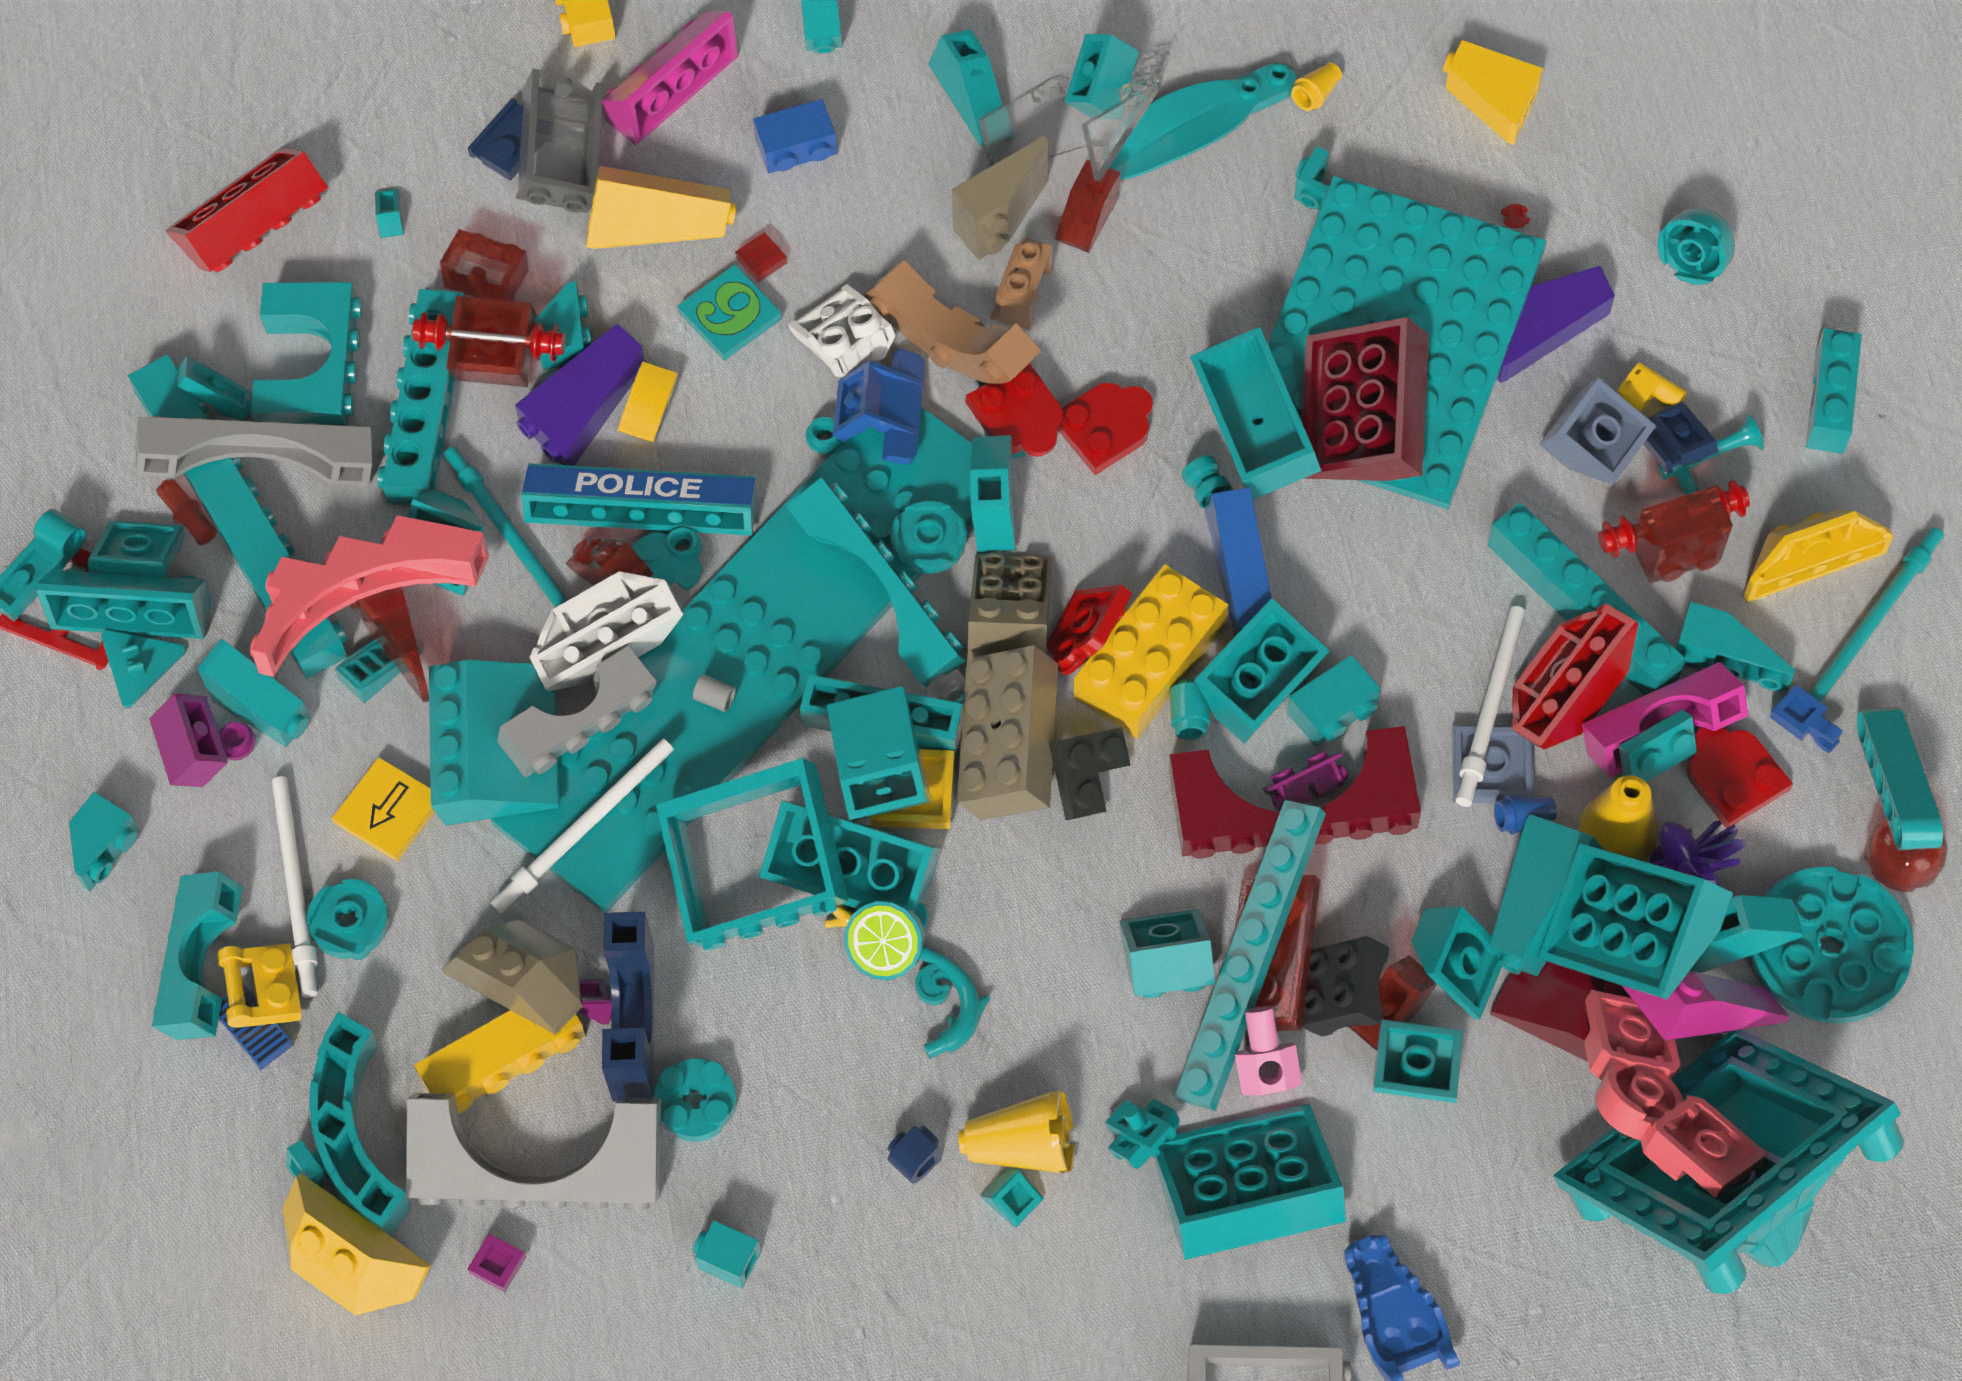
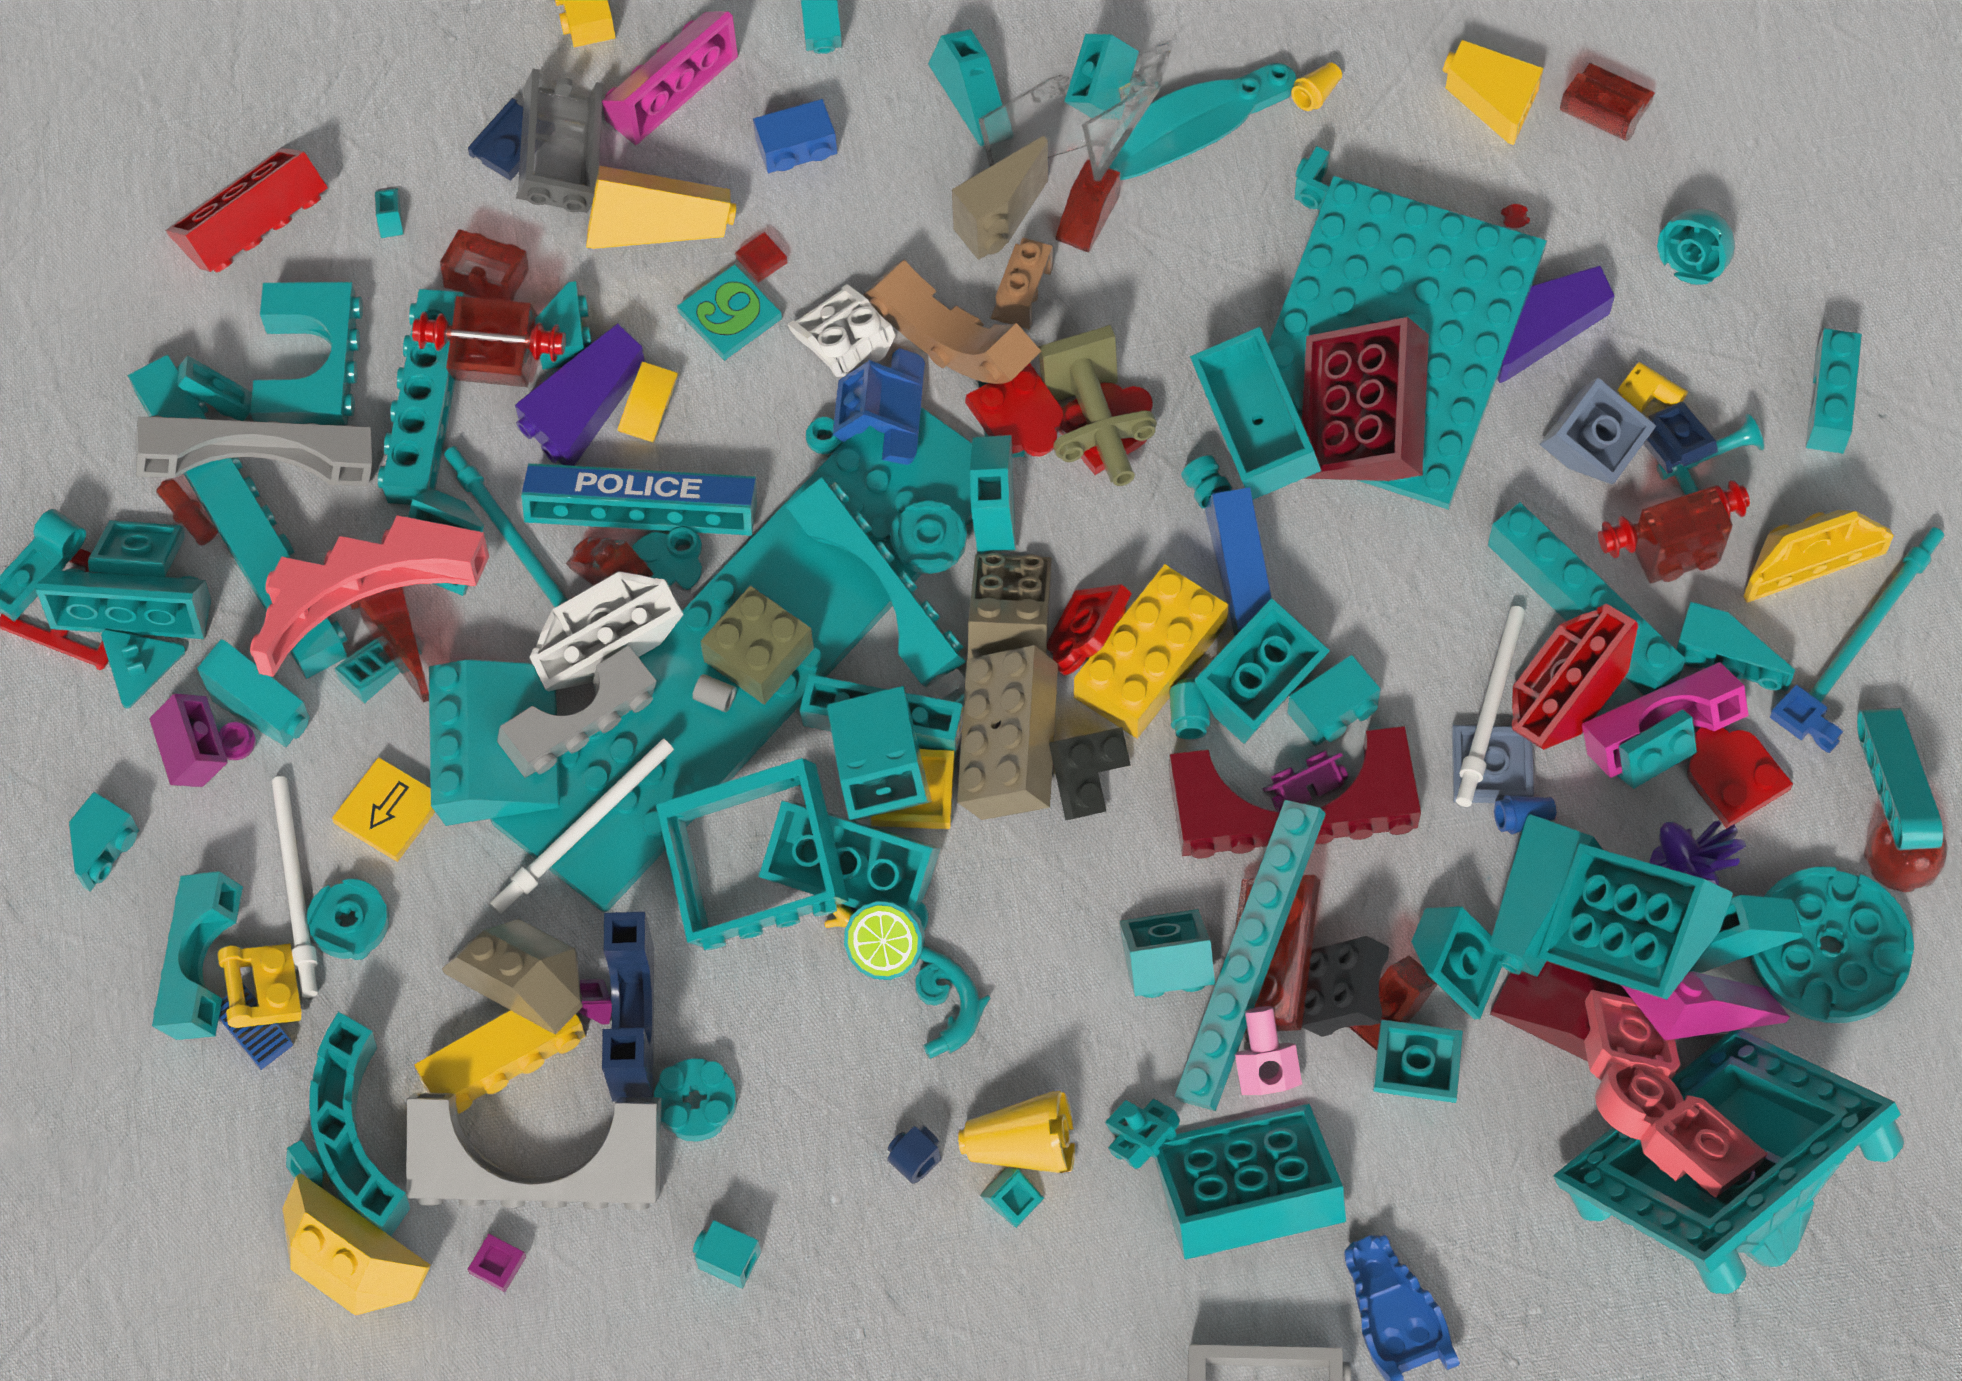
yellow cone [1579,775,1659,861] -> none
none -> olive piece [700,585,814,705]
none -> olive piece [1038,325,1157,486]
none -> clear red brick [1560,63,1655,142]

